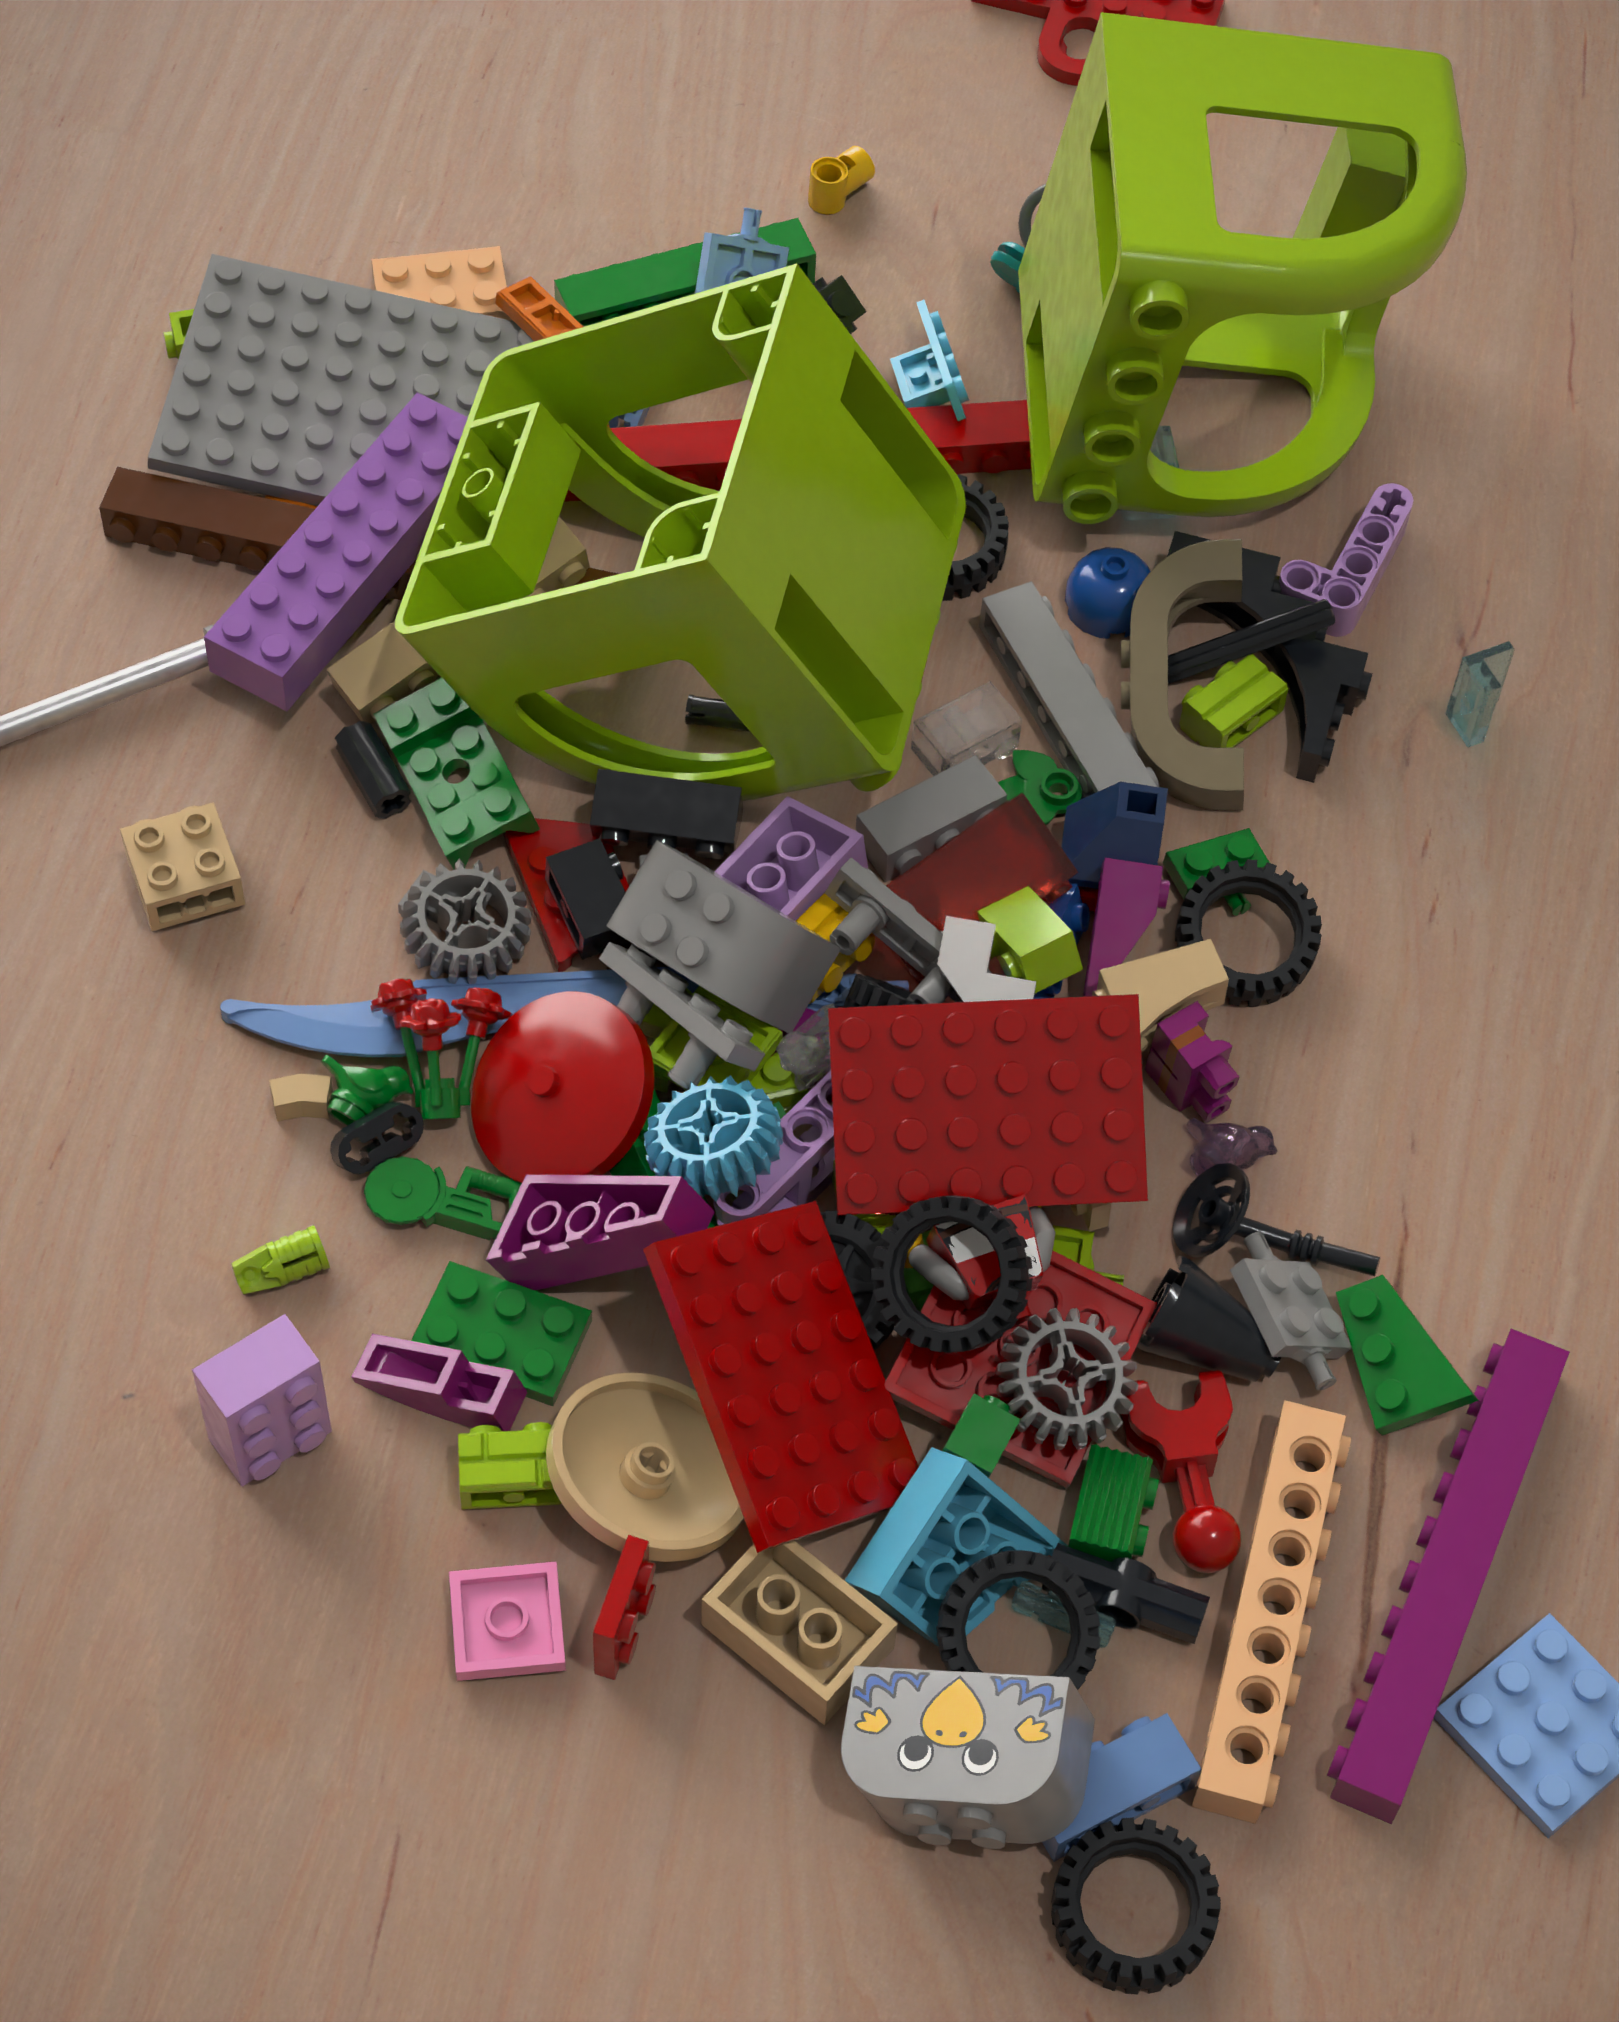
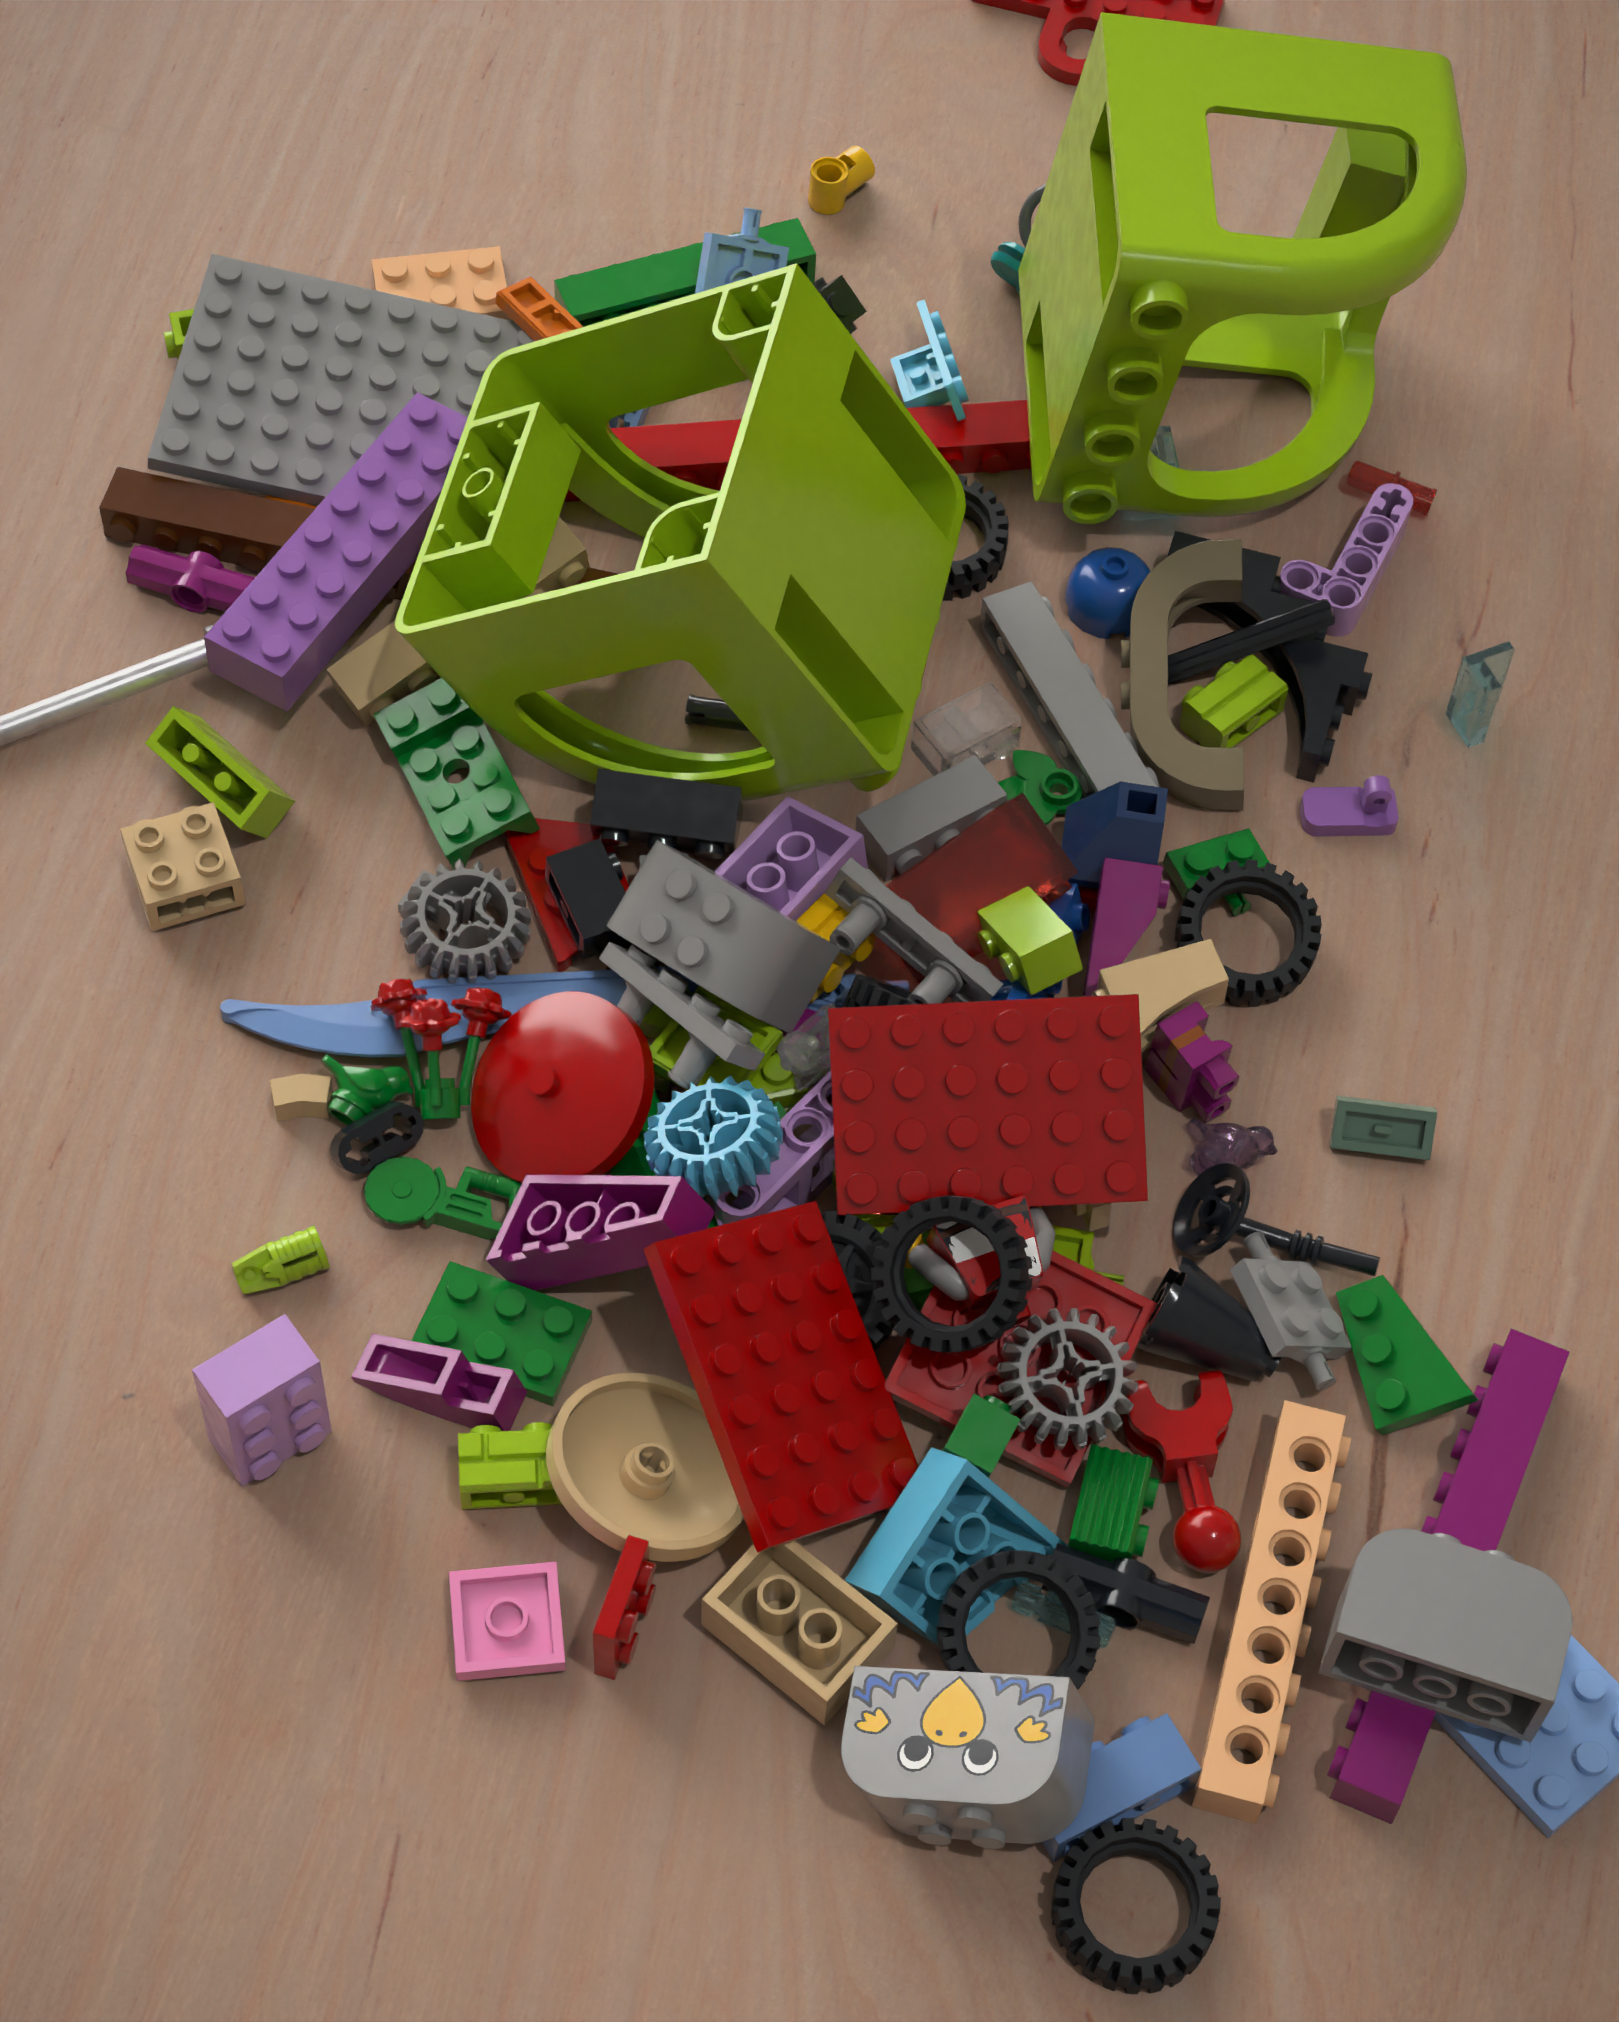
black axle [335,721,412,819] -> none
white tile [937,916,1036,1002] -> none
none -> magenta piece [125,544,255,613]
none -> lime brick [145,706,295,839]
none -> medium lavender piece [1300,775,1399,837]
none -> light grey brick [1318,1529,1573,1742]
none -> sand green plate [1329,1095,1438,1160]
none -> clear red axle [1347,461,1437,517]

